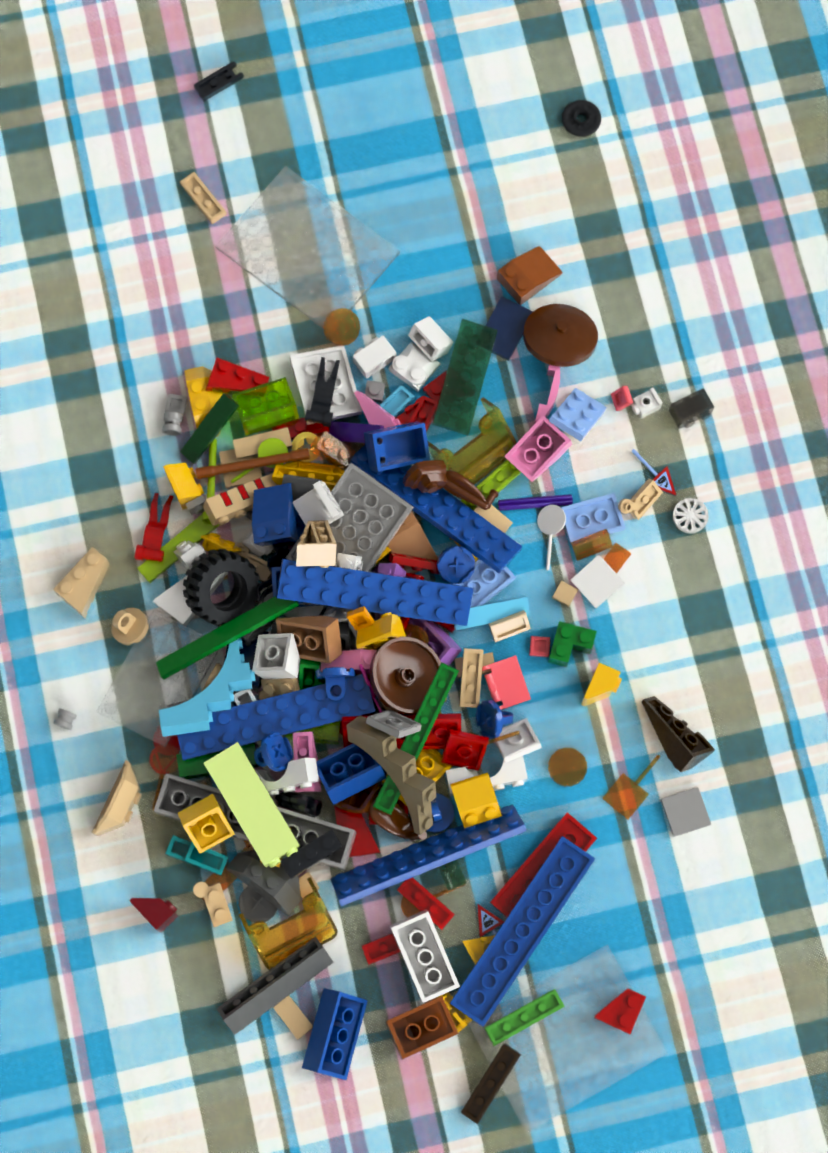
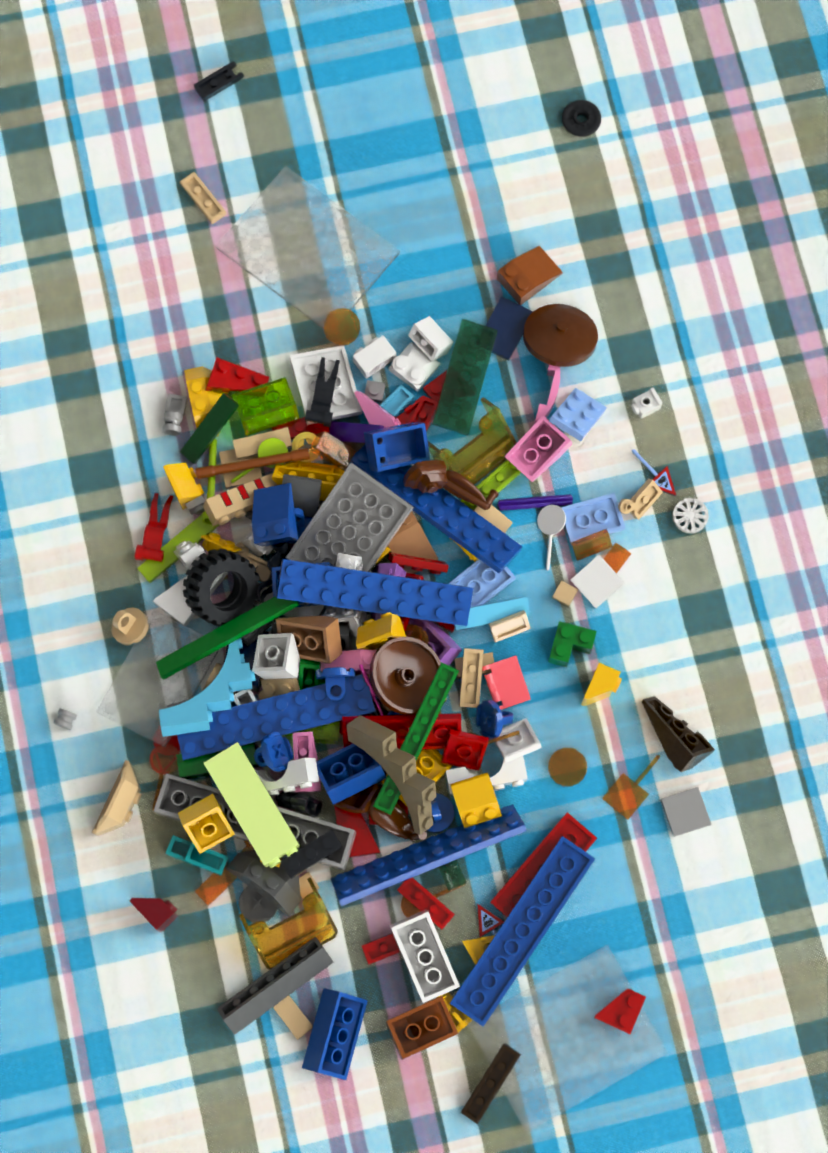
tan wedge [53,547,110,618] -> none
tan hinge [193,881,233,927] -> none
white bracket [293,481,344,525] -> none
wedge [296,520,337,568] -> none
light orange plate [347,606,374,631] -> none
light grey tile [366,710,422,738] -> none
blue tile [436,545,475,584] -> none
bright green tile [484,989,565,1046] -> none
coral tile [529,636,550,657] -> none
coral tile [611,386,633,411] -> none
clear smoke brick [669,388,714,429] -> none

